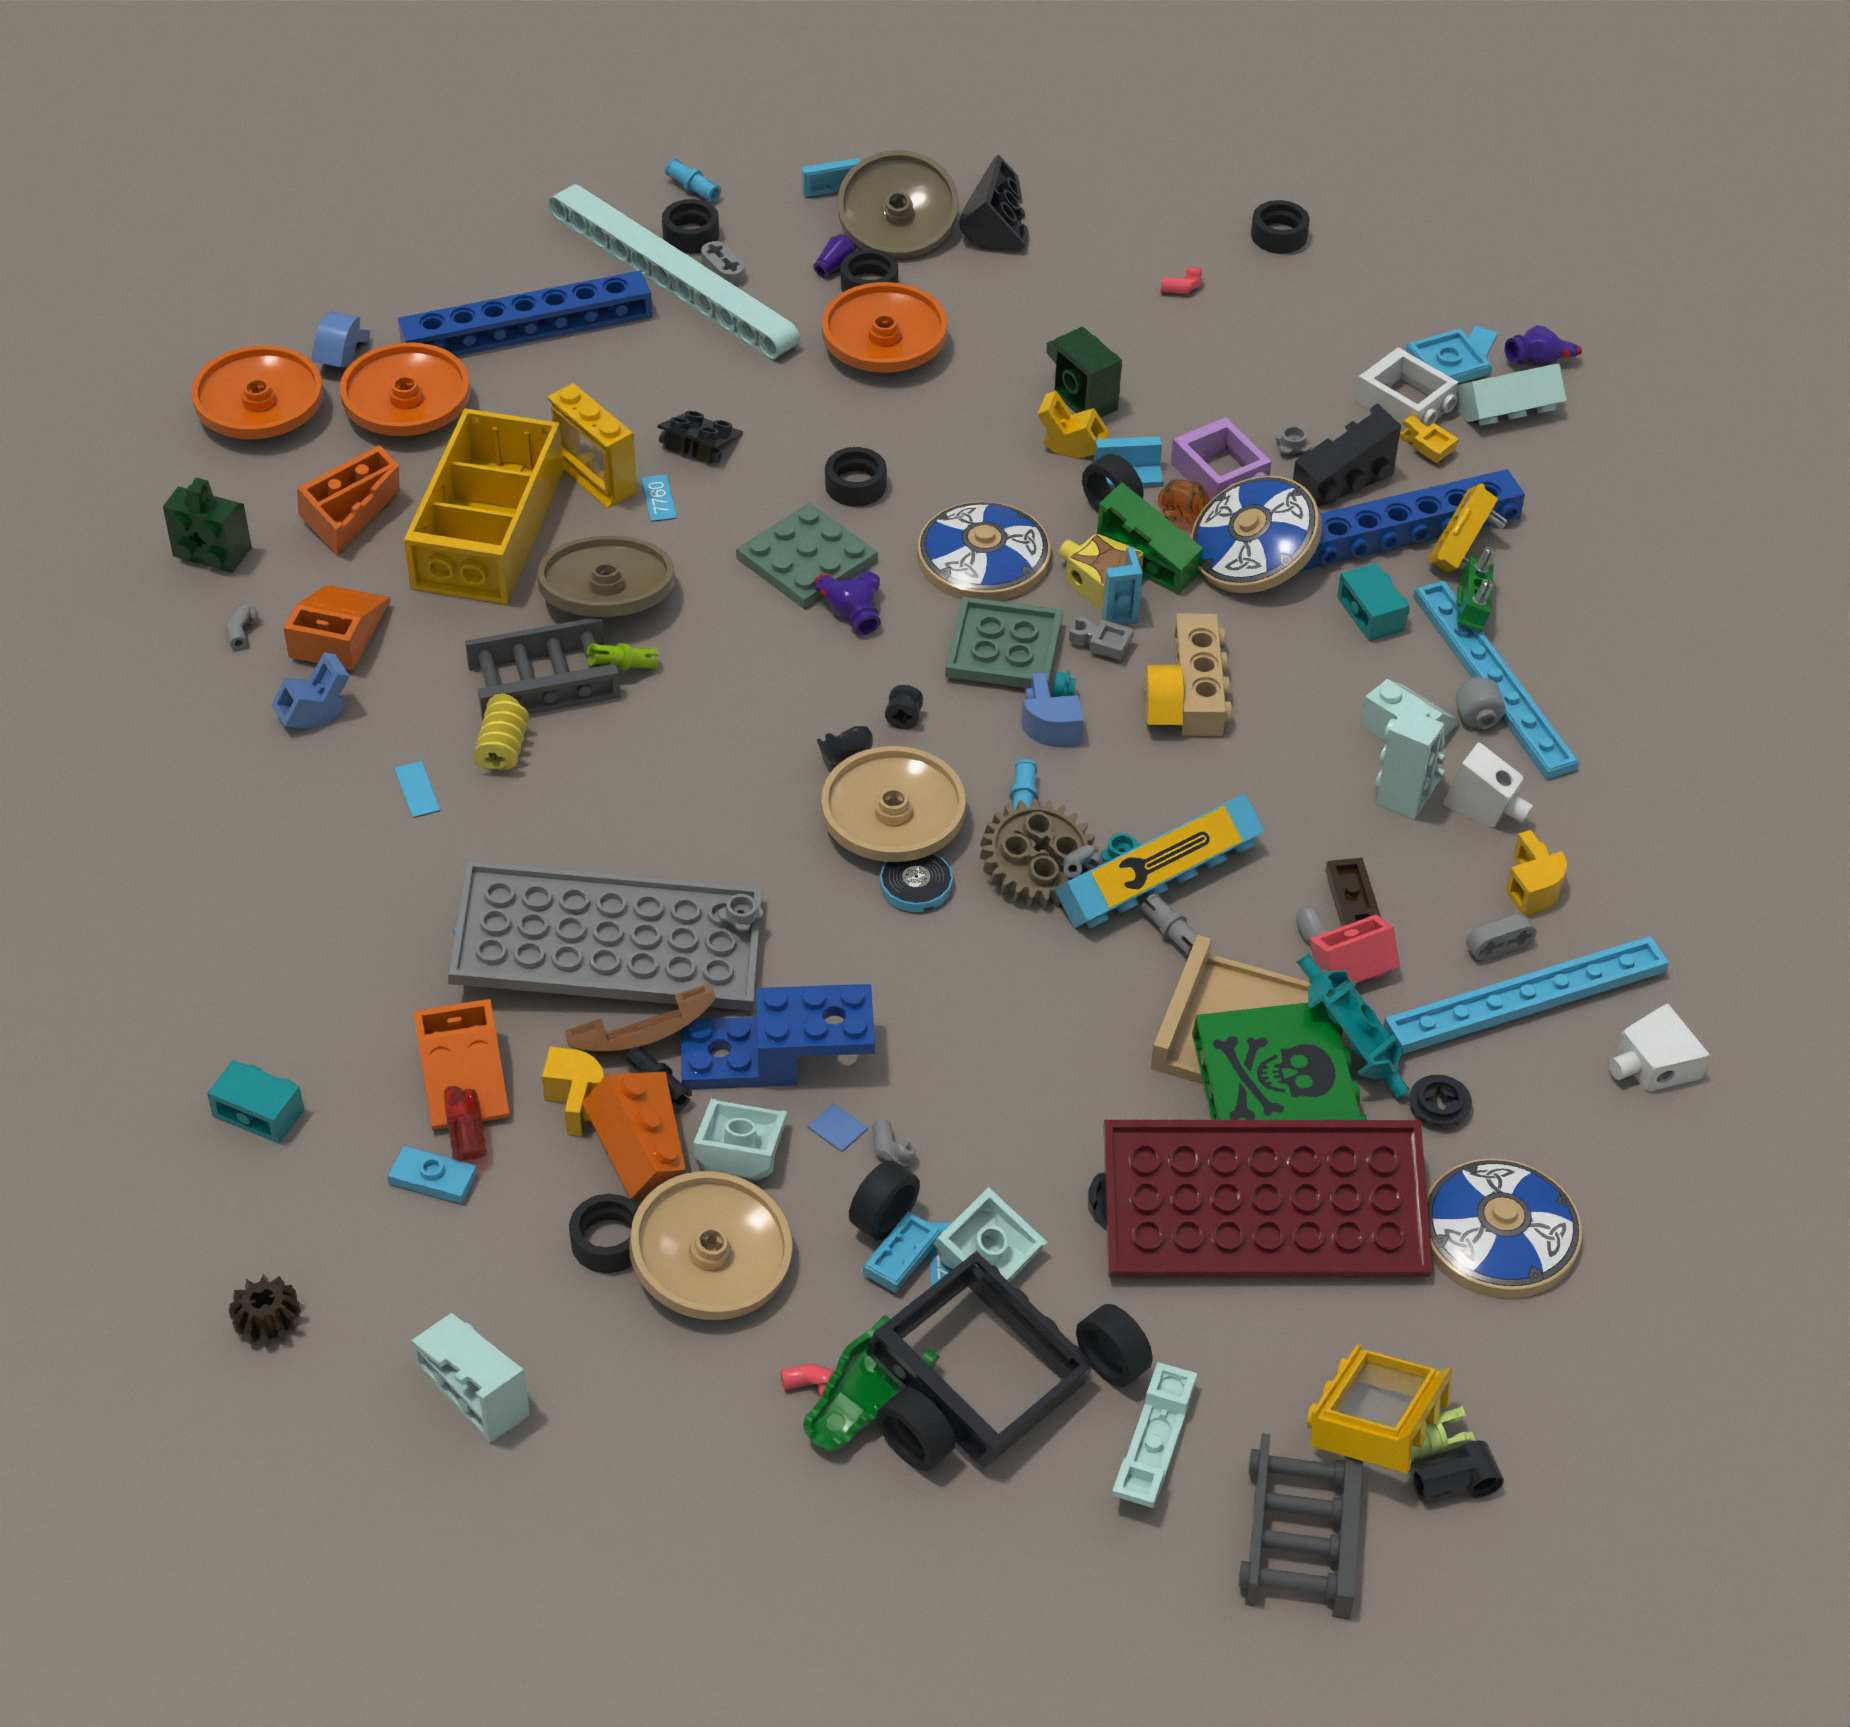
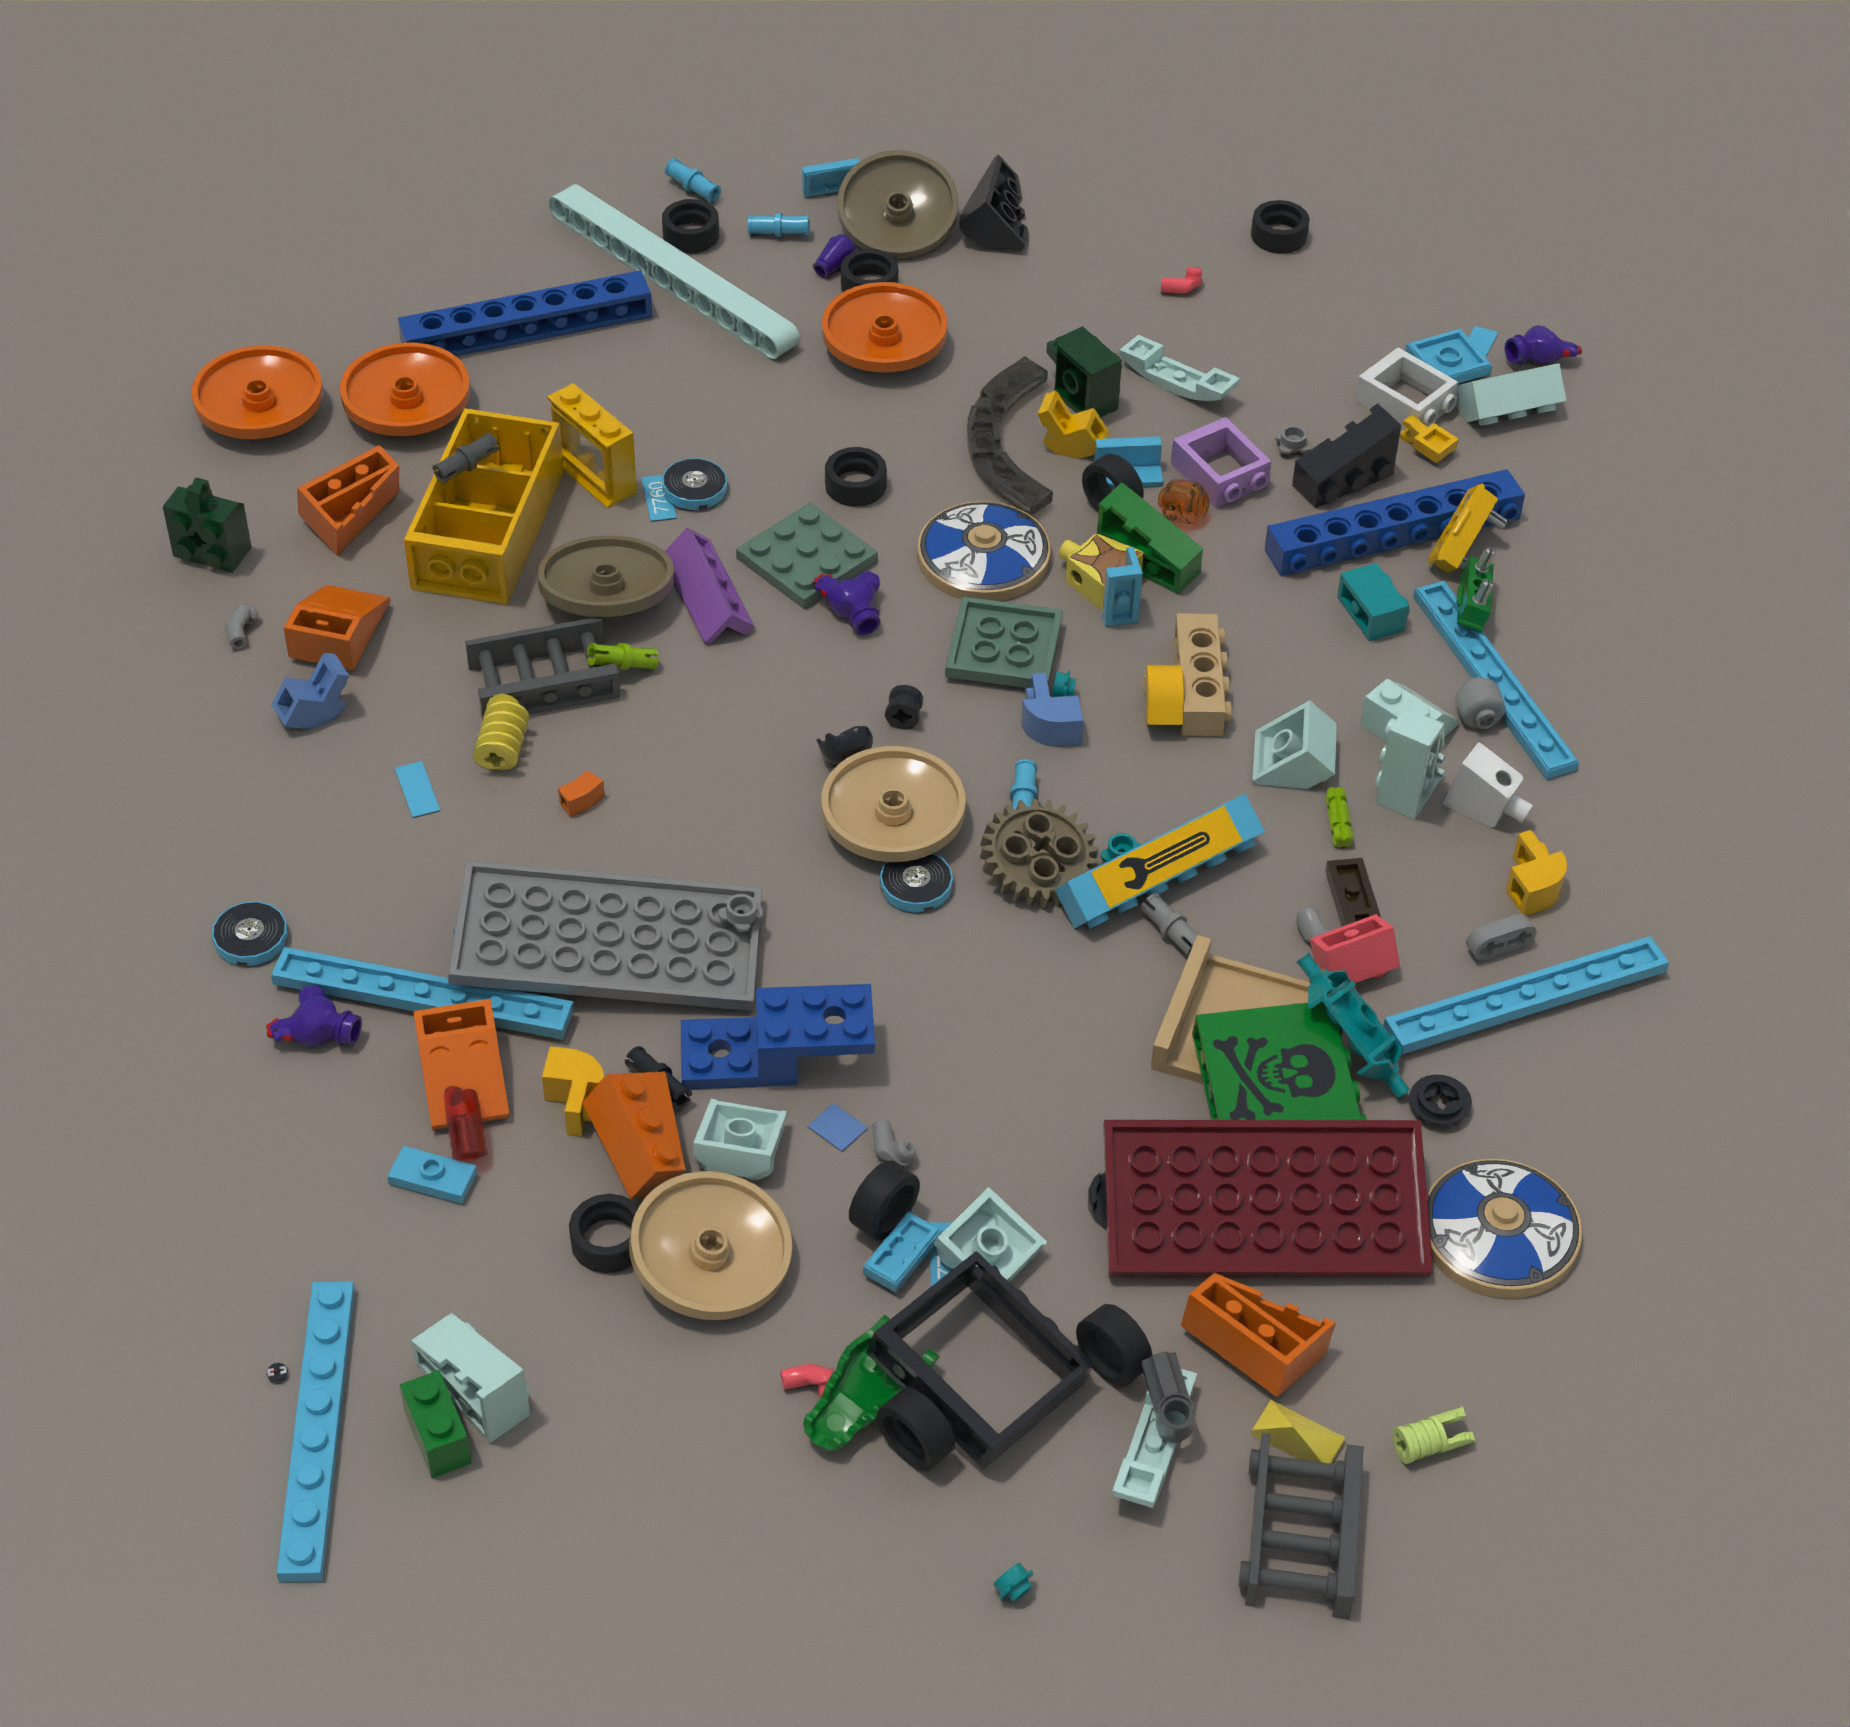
teal brick [207,1060,304,1144] -> none
dark brown gear [229,1274,301,1347] -> none
medium blue brick [311,311,370,367] -> none
medium nougat slope [565,983,716,1051] -> none
black hinge [657,411,743,463] -> none
light grey beam [701,241,745,286] -> none
light grey arm [1063,845,1102,878] -> none
light grey plate [1069,617,1134,660] -> none
dish [1191,476,1322,593] -> none
yellow window [1306,1344,1453,1474] -> none
black piece [1411,1440,1504,1503] -> none
white torso [1609,1003,1710,1091] -> none
none -> tile [212,901,288,966]
none -> dark purple animal [266,985,362,1047]
none -> black piece [267,1363,288,1382]
none -> medium azure plate [271,947,574,1040]
none -> medium azure plate [277,1281,355,1582]
none -> green brick [399,1370,472,1478]
none -> dark grey pin [432,433,500,484]
none -> orange piece [558,770,605,817]
none -> tile [662,458,727,510]
none -> medium lavender panel [665,528,755,644]
none -> medium azure pin [748,213,810,237]
none -> clear smoke plate [967,356,1053,516]
none -> teal plate [993,1562,1033,1603]
none -> light aqua slope [1119,335,1240,401]
none -> dark grey piece [1141,1351,1196,1442]
none -> orange wedge [1181,1273,1336,1397]
none -> light yellow slope [1251,1400,1346,1463]
none -> light aqua slope [1252,700,1337,789]
none -> lime axle [1326,786,1353,848]

